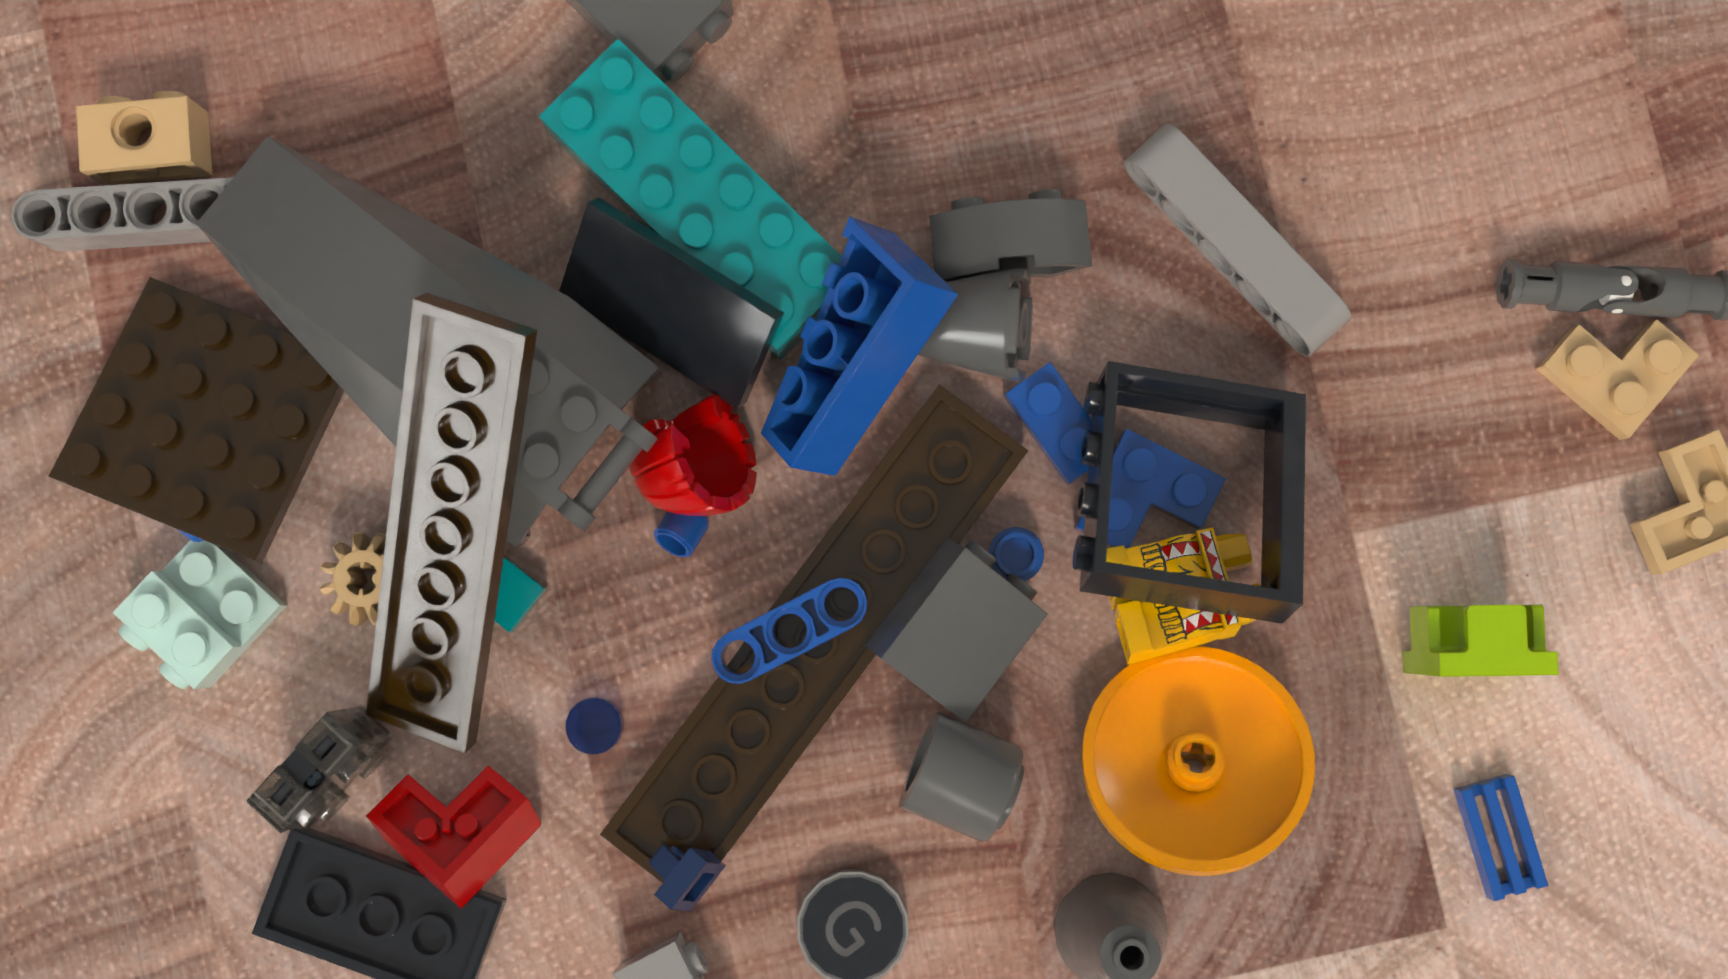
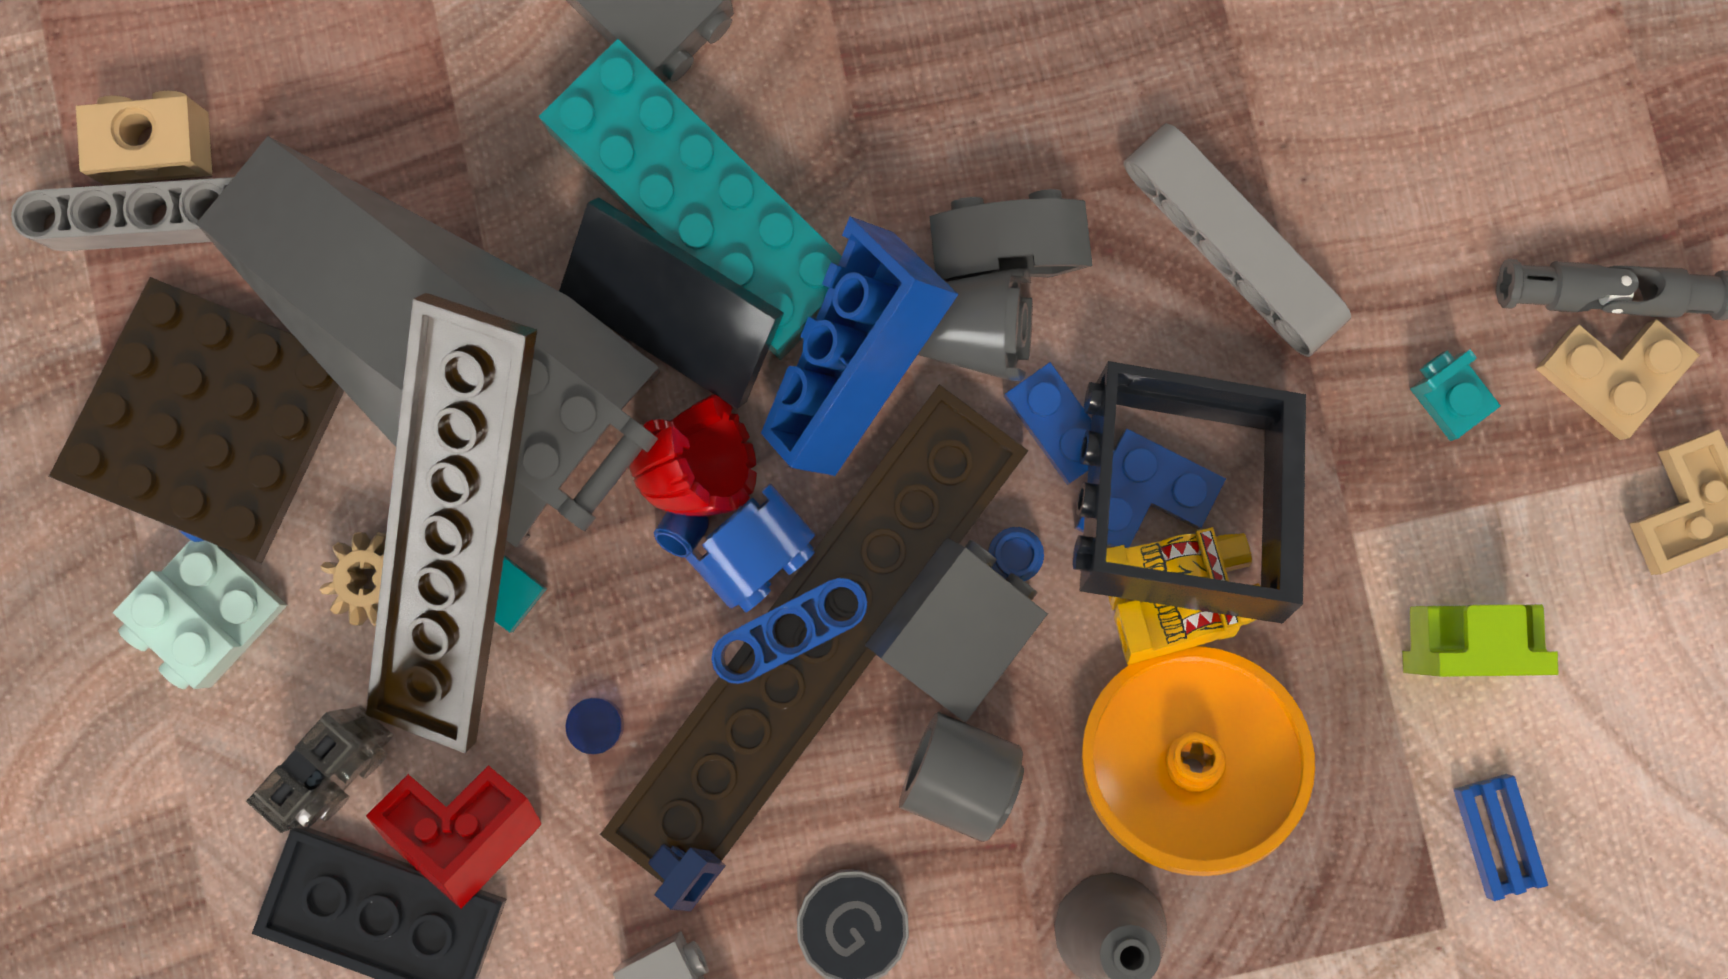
none -> blue brick [685,483,815,613]
none -> teal bracket [1410,349,1501,441]

